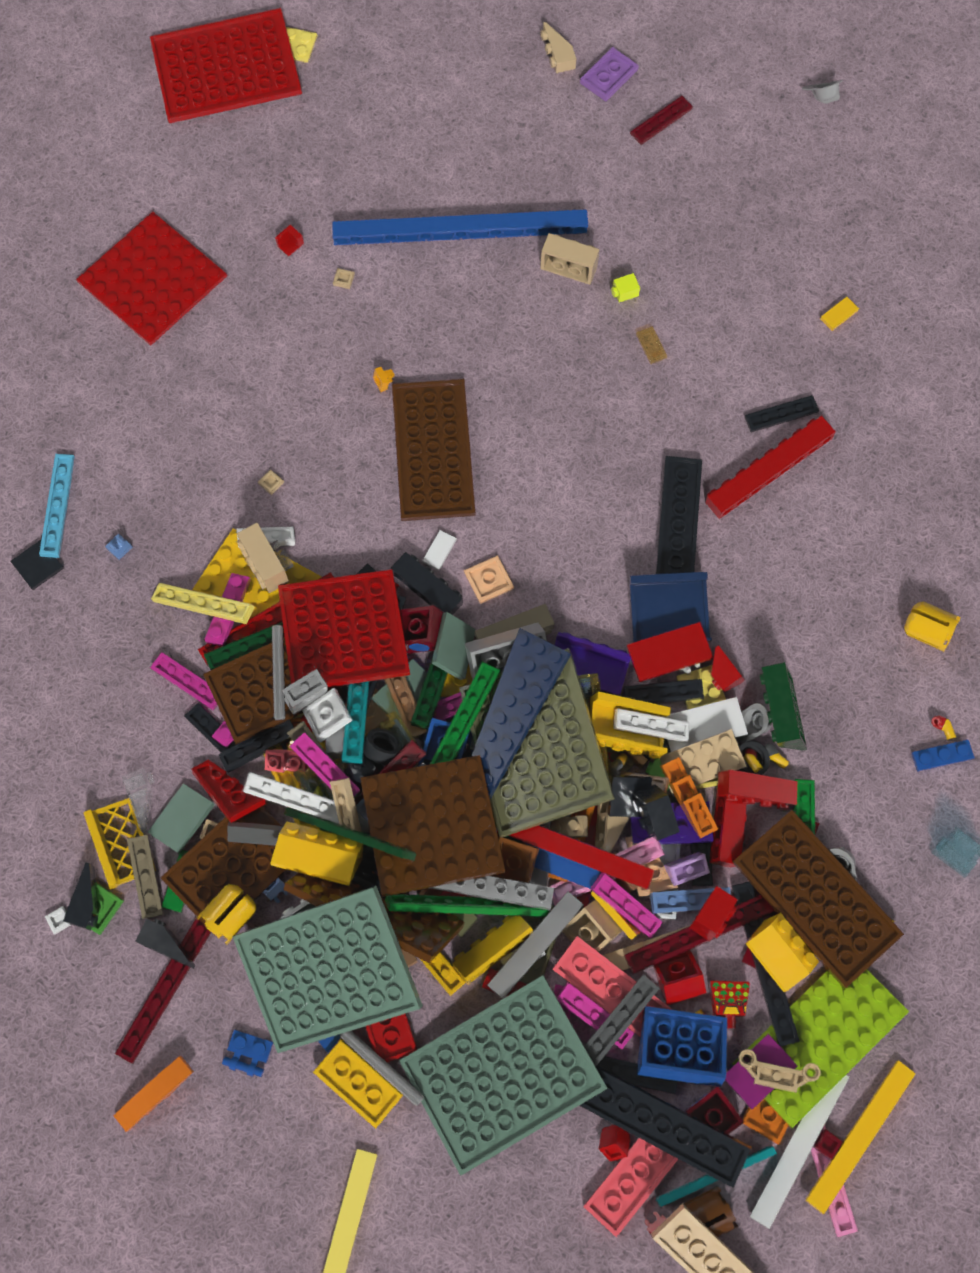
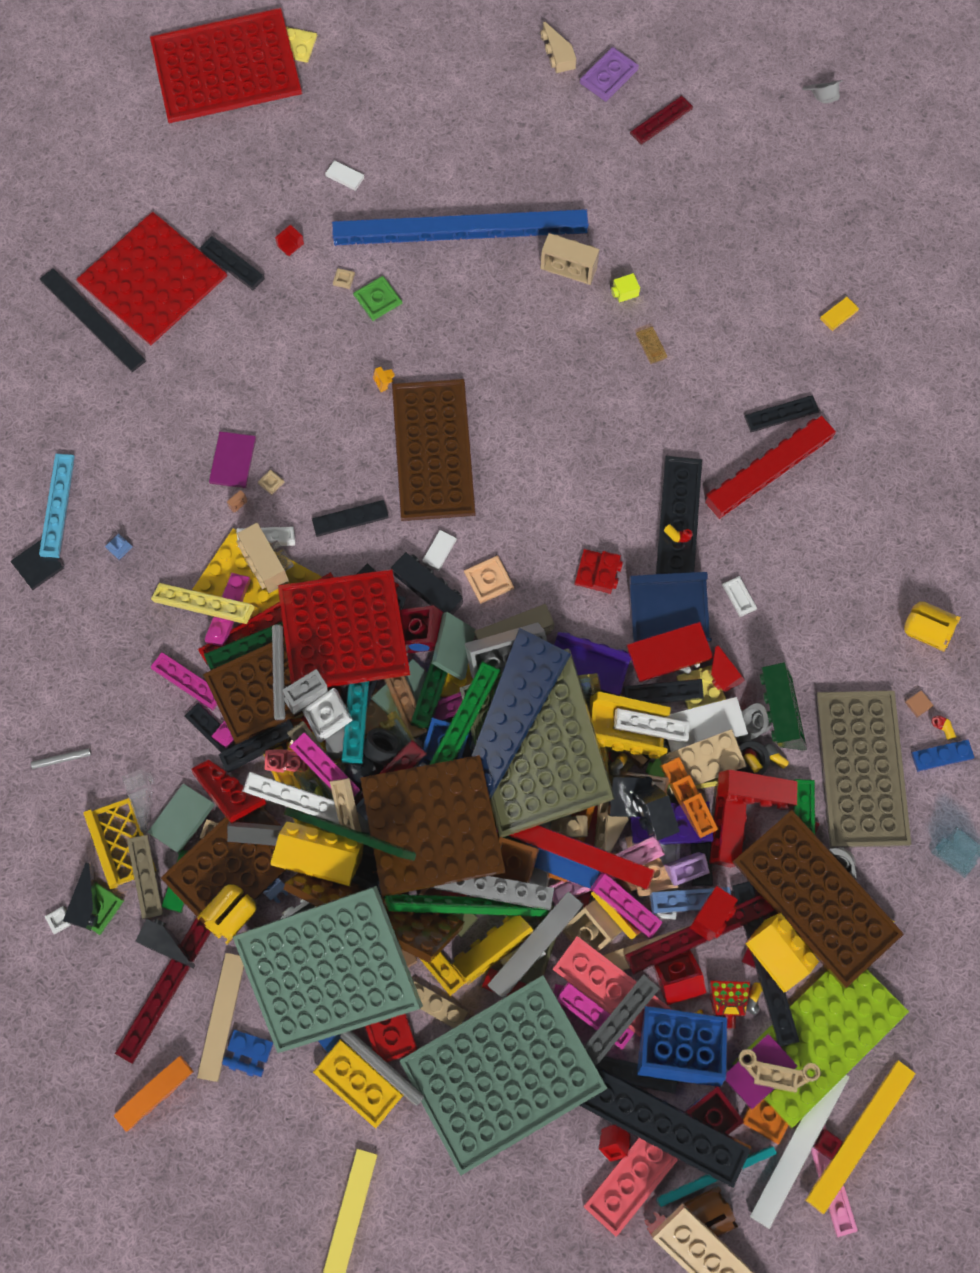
none -> light grey bar [31,748,91,769]
none -> black tile [39,268,146,373]
none -> tan tile [197,953,244,1082]
none -> black plate [200,236,265,291]
none -> magenta tile [209,431,256,488]
none -> nougat tile [227,490,247,513]
none -> black plate [311,500,389,537]
none -> white tile [325,160,364,191]
none -> bright green tile [353,276,402,321]
none -> tan plate [414,981,468,1028]
none -> red plate [574,549,623,594]
none -> arm [664,524,693,542]
none -> white tile [722,576,757,617]
none -> arm [746,982,762,1014]
none -> dark tan plate [816,691,911,848]
none -> nougat tile [905,691,934,718]

